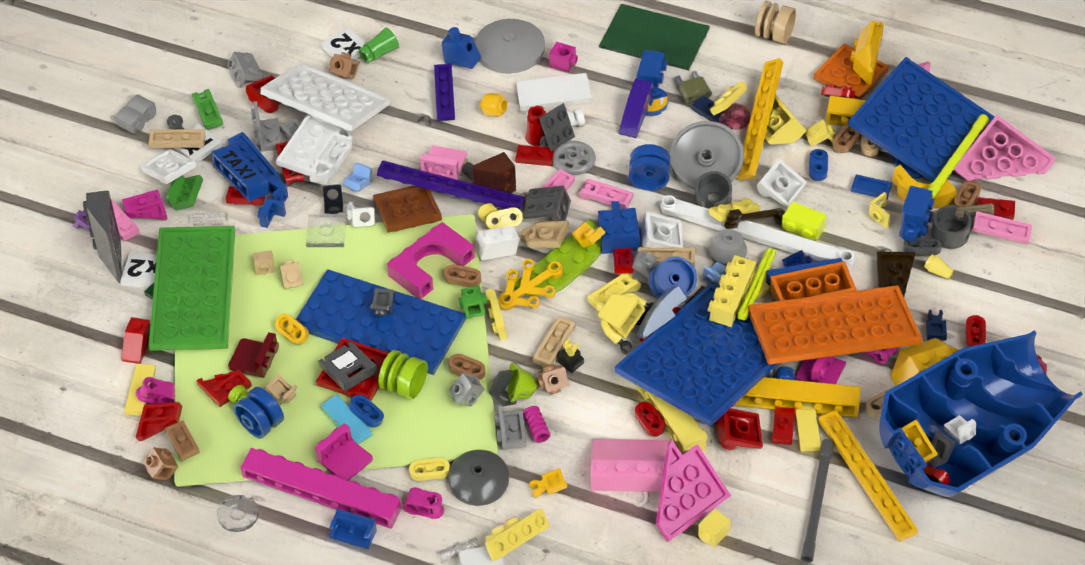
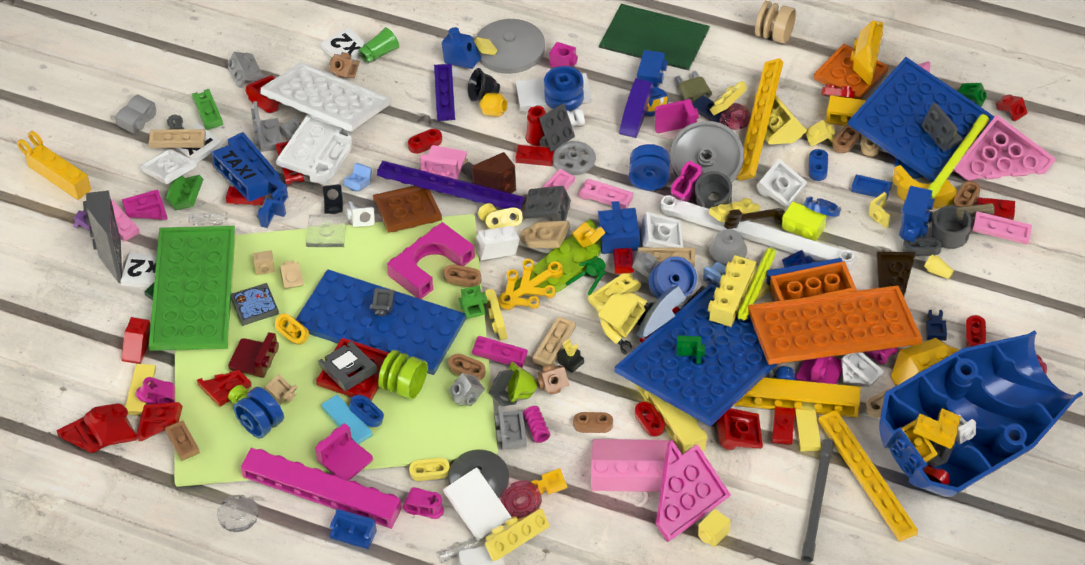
medium nougat brick [142,447,178,481] -> none
none -> yellow hinge [17,131,91,200]
none -> red wing [56,416,106,453]
none -> red slope [84,403,137,447]
none -> tile [231,283,279,326]
none -> red plate [408,129,443,154]
none -> white tile [443,467,511,541]
none -> black hat [468,68,500,101]
none -> dark pink hinge [472,336,528,368]
none -> light yellow tile [474,37,498,55]
none -> clear pink tile [501,480,542,519]
none -> blue wheel [544,66,584,111]
none -> green plant [566,256,606,295]
none -> medium nougat plate [573,412,613,433]
none -> dark pink bracket [655,99,699,133]
none -> dark pink brick [671,161,703,202]
none -> green bracket [677,336,705,364]
none -> blue tile [804,196,841,217]
none -> white slope [841,352,884,386]
none -> yellow plate [913,408,961,449]
none -> dark grey bracket [921,103,963,152]
none -> green bracket [958,83,987,107]
none -> red bracket [995,94,1027,121]

